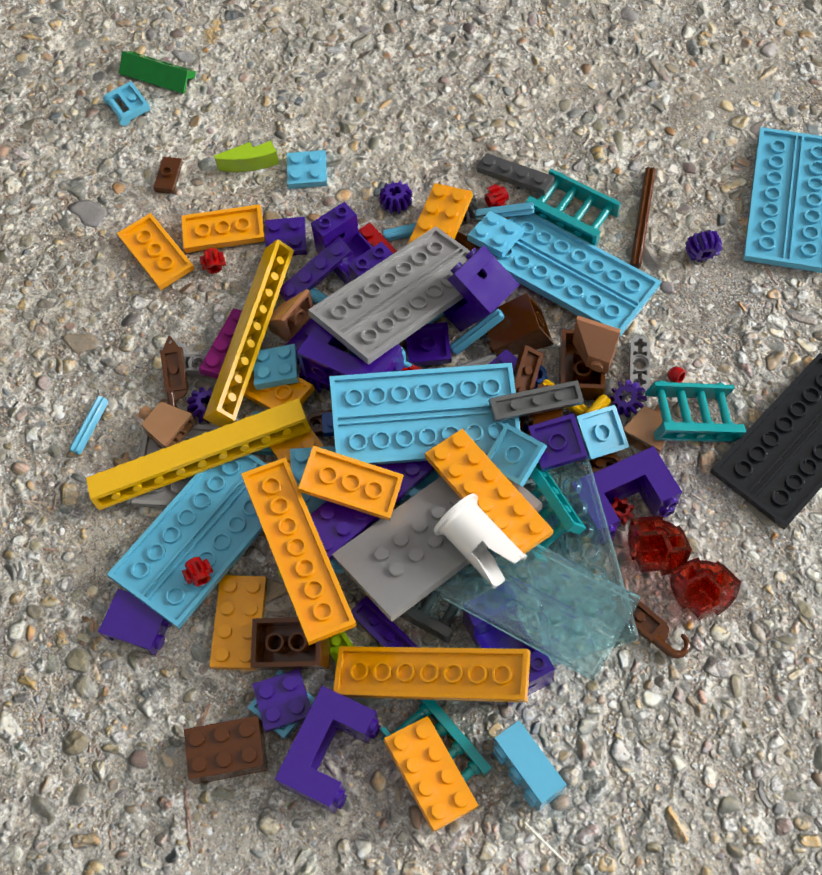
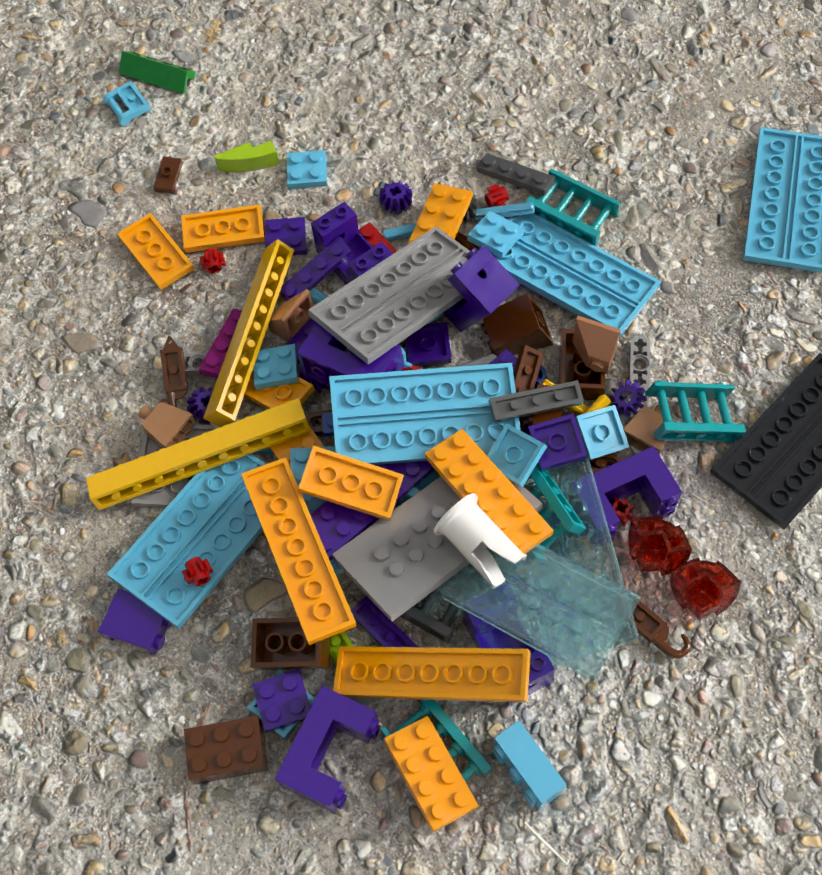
medium azure axle [69,396,108,455] -> none
light orange plate [209,575,267,670] -> none
medium azure axle [450,309,505,354] -> none
reddish brown axle [630,167,656,269] -> none
red hinge [667,366,687,383] -> none
dark purple gear [685,230,722,262] -> none

